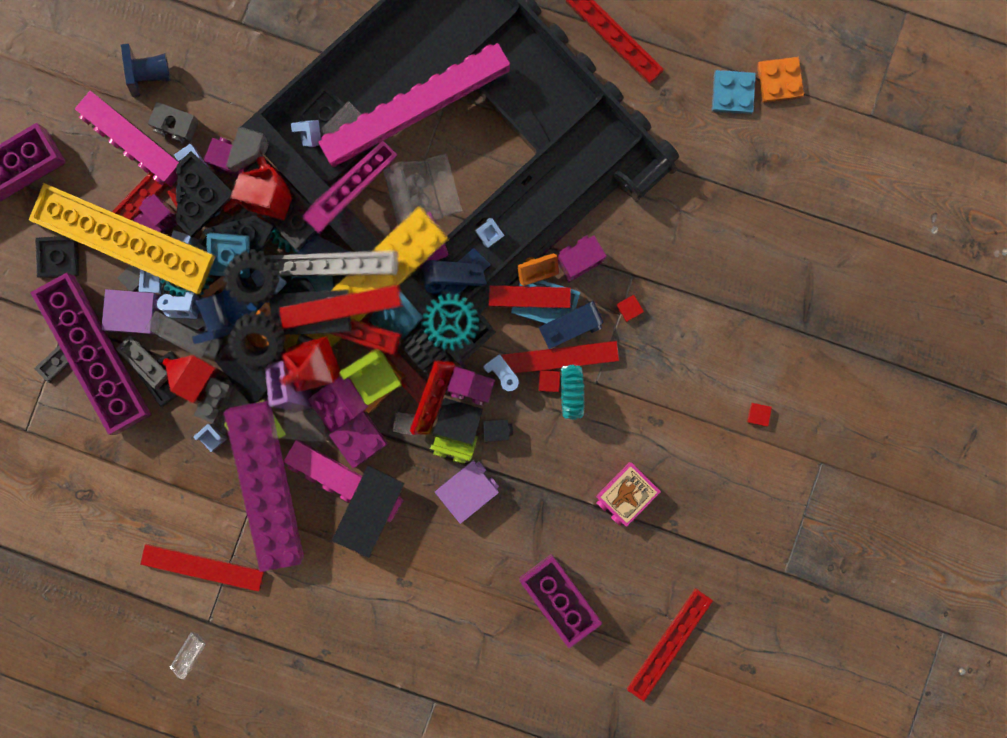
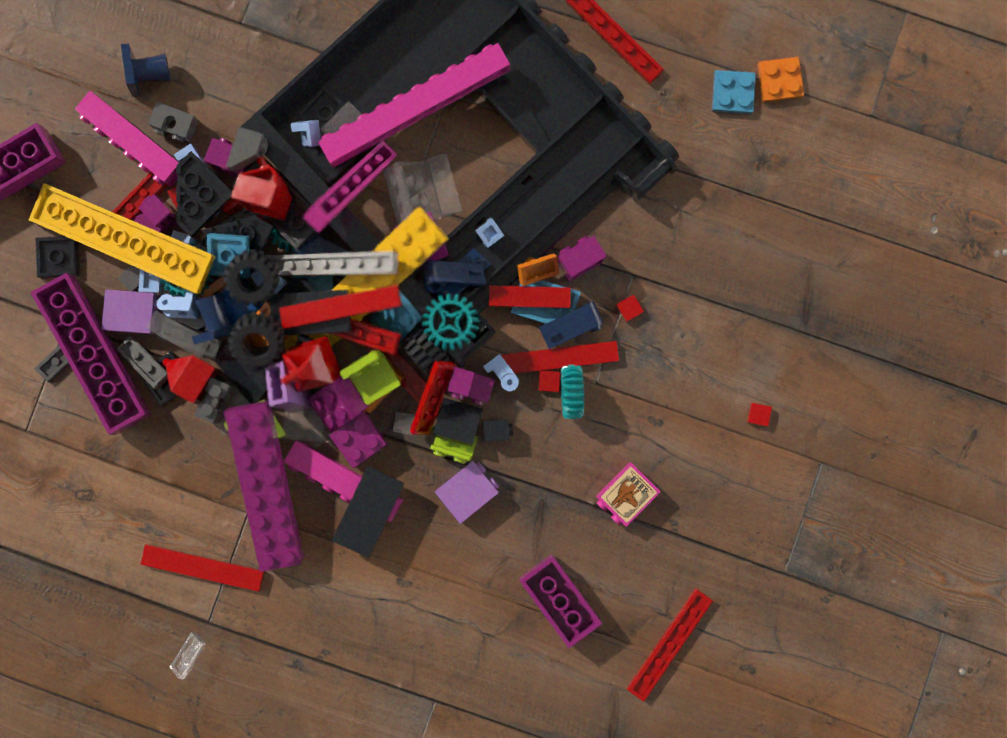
light blue panel [193,423,228,452] -> none

